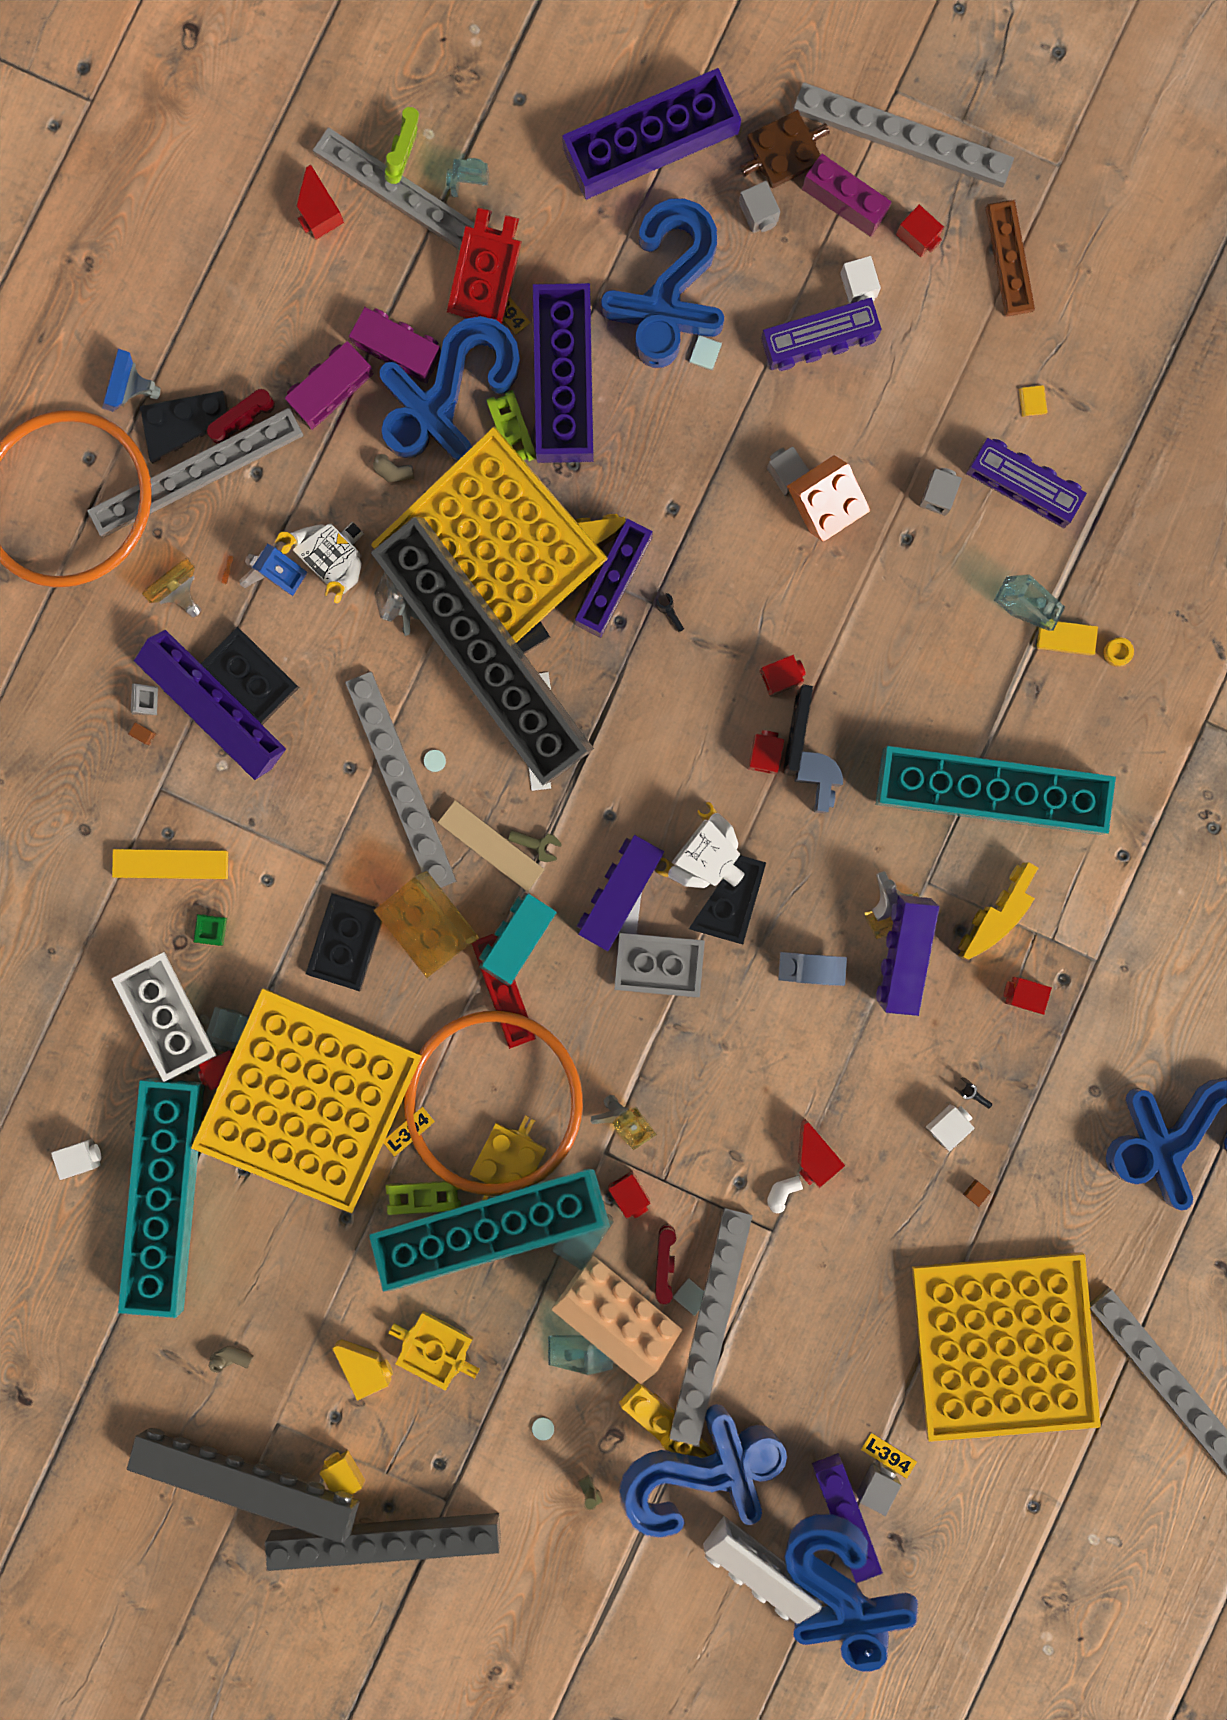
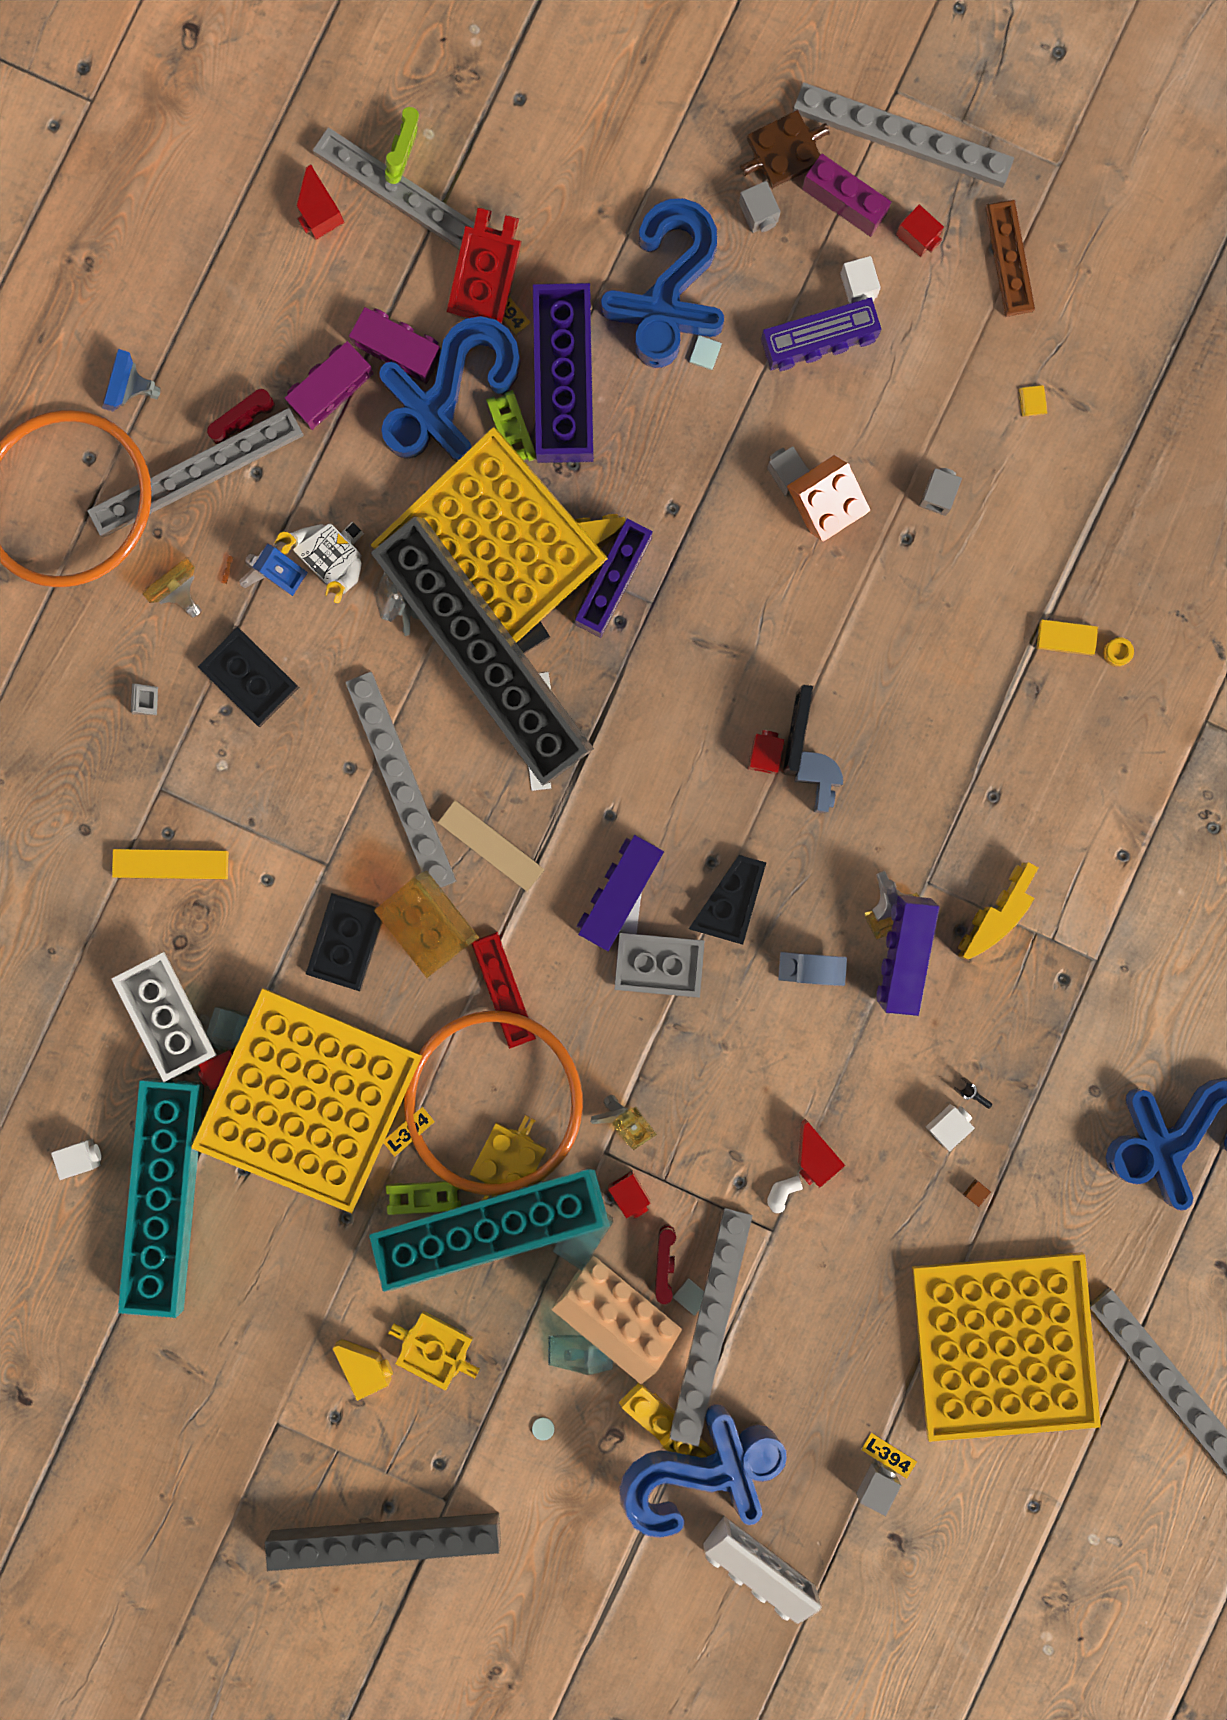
dark grey brick [126,1428,360,1543] -> none
dark orange piece [128,722,156,745] -> none
dark purple brick [134,630,286,780] -> none
black wing [140,391,228,464] -> none
green tile [193,914,227,946] -> none
dark tan arm [209,1346,254,1373] -> none
yellow brick [320,1450,365,1495] -> none
dark tan arm [373,454,414,482] -> none
light aqua piece [424,750,446,772] -> none
clear light blue bracket [446,158,489,197] -> none
teal brick [478,893,557,985] -> none
olive bar [508,830,562,862] -> none
dark purple brick [562,68,741,200] -> none
olive bar [579,1475,603,1510] -> none
white torso [655,802,745,888] -> none
black hand [656,593,684,632] -> none
red brick [760,655,806,697] -> none
blue piece [785,1514,918,1672] -> none
dark purple brick [812,1453,883,1584] -> none
teal brick [875,746,1116,835] -> none
dark purple brick [966,438,1087,529] -> none
clear light blue slope [994,574,1065,631] -> none
red brick [1003,977,1052,1015] -> none

